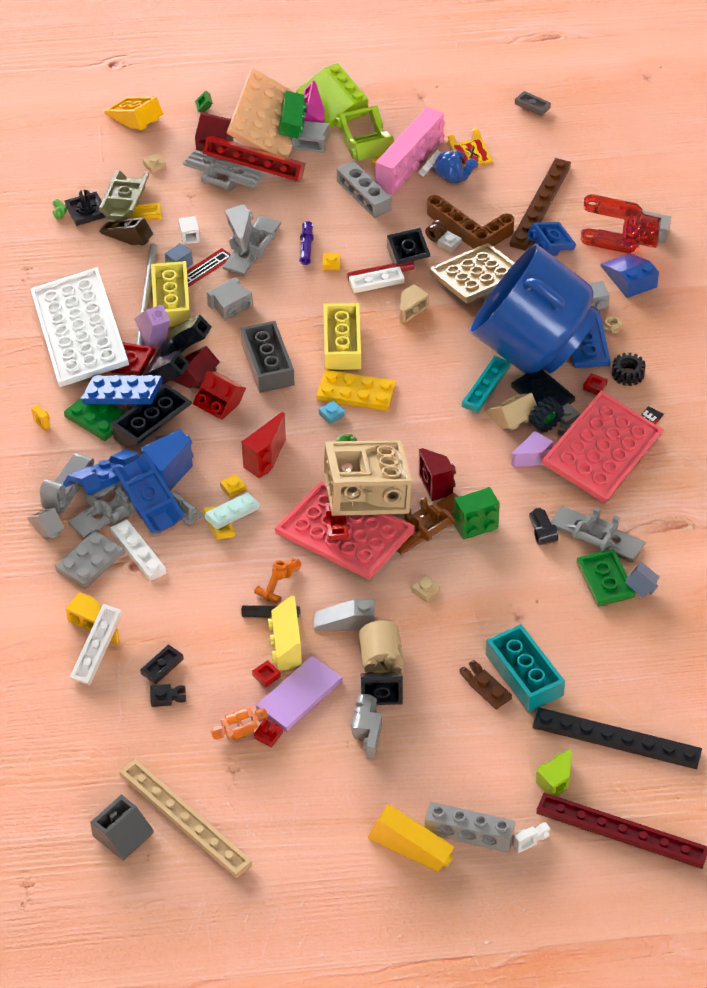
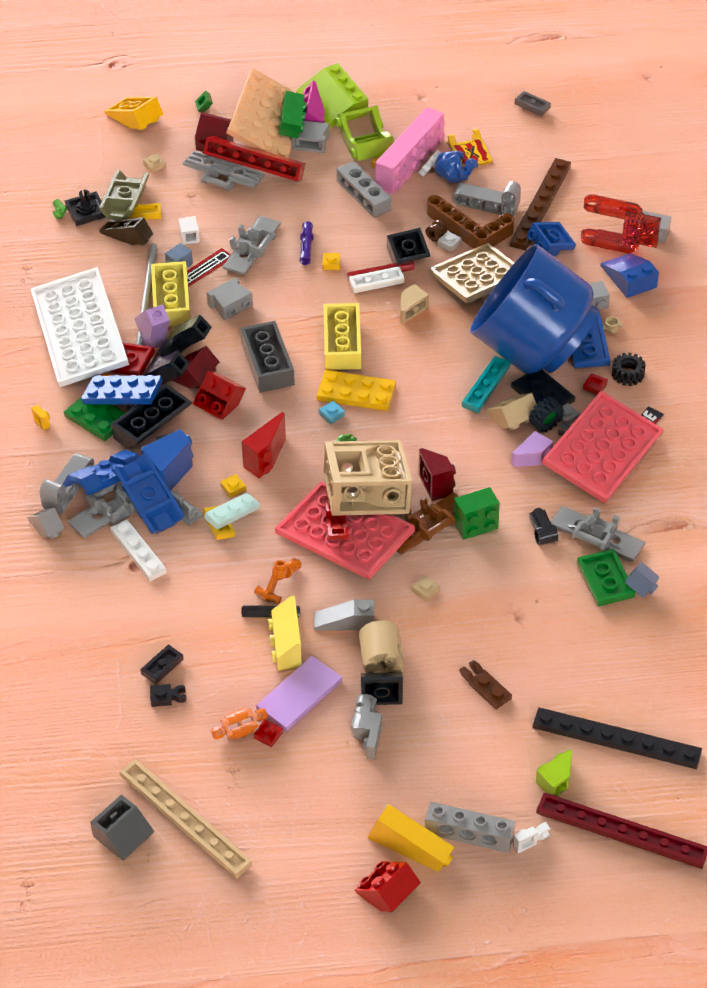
light grey plate [55,530,124,589] -> none
yellow slope [65,592,120,644] -> none
white plate [70,604,123,686] -> none
slope [225,204,253,252] -> none
red plate [252,660,281,688] -> none
teal brick [486,624,565,712] -> none
none -> red slope [355,861,421,912]
none -> light grey beam [452,181,521,216]

